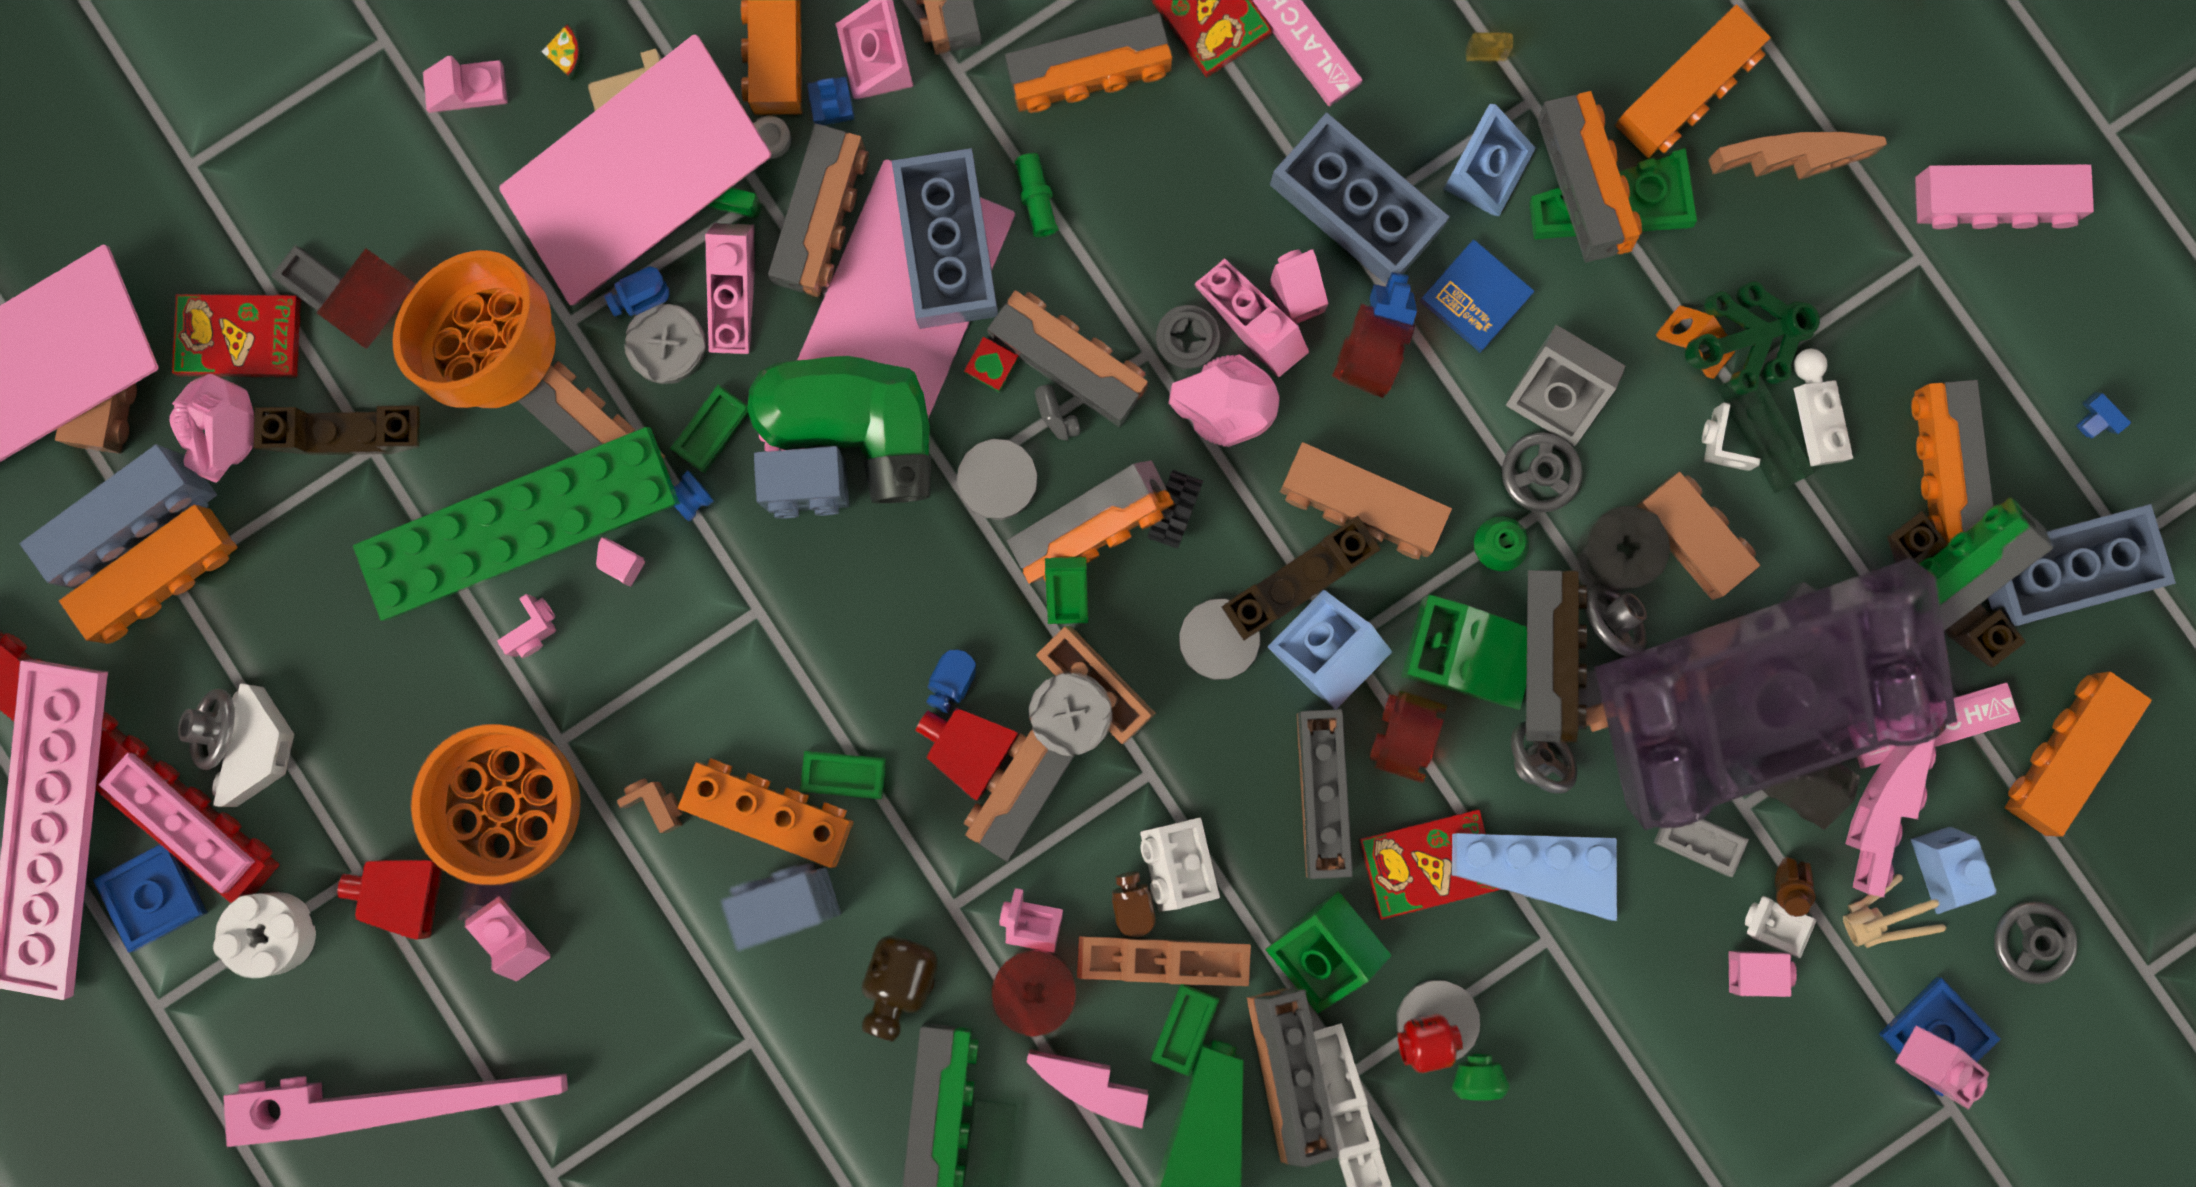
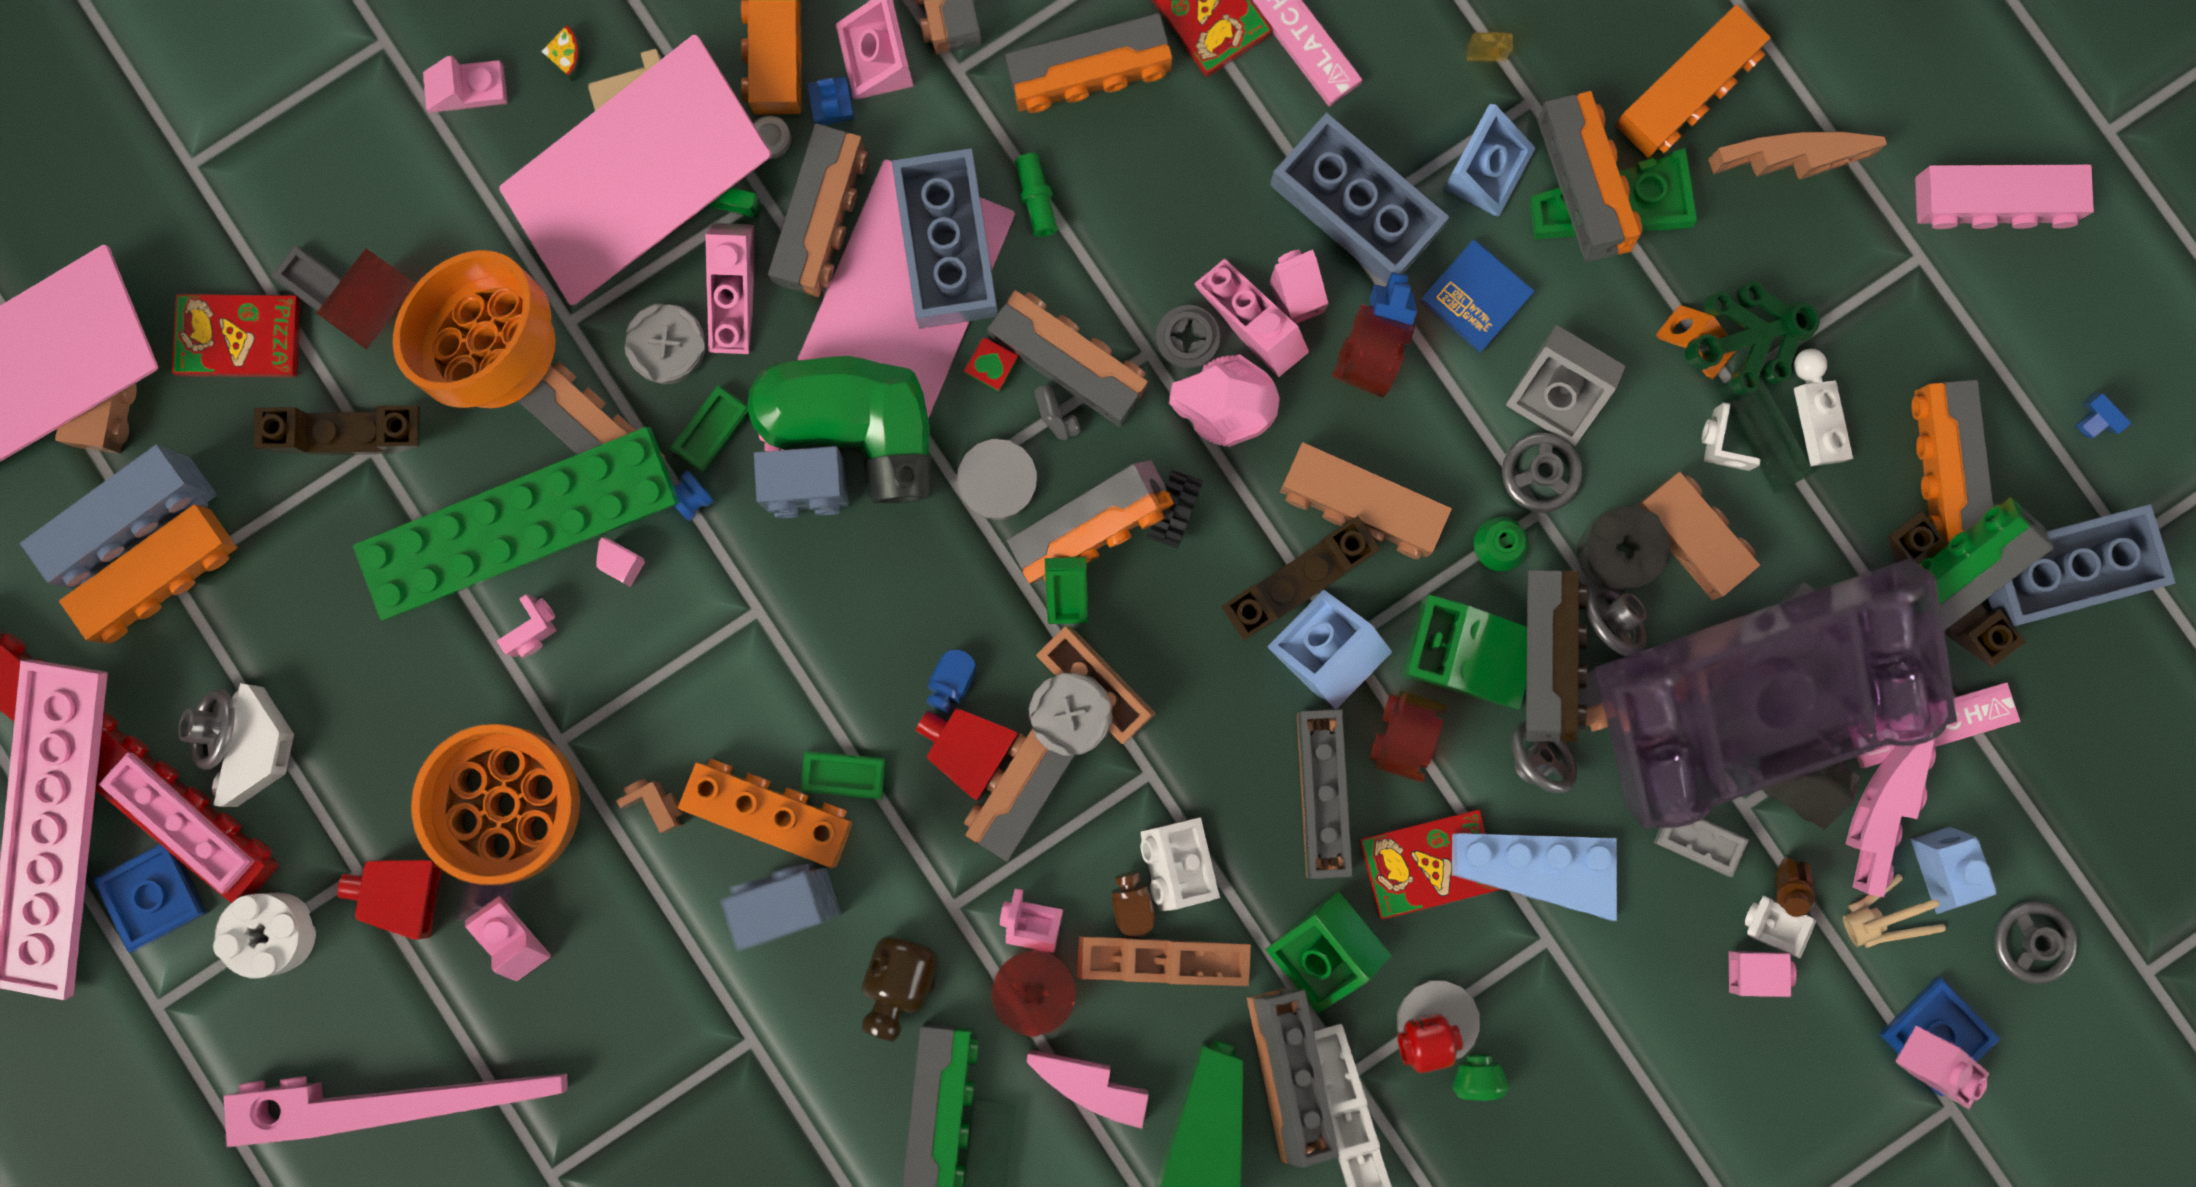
bright pink helmet [170,374,254,483] -> none
blue arm [604,266,670,317] -> none
green tile [1150,984,1220,1076] -> none
light grey tile [1179,599,1260,680] -> none
orange brick [2004,672,2152,837] -> none

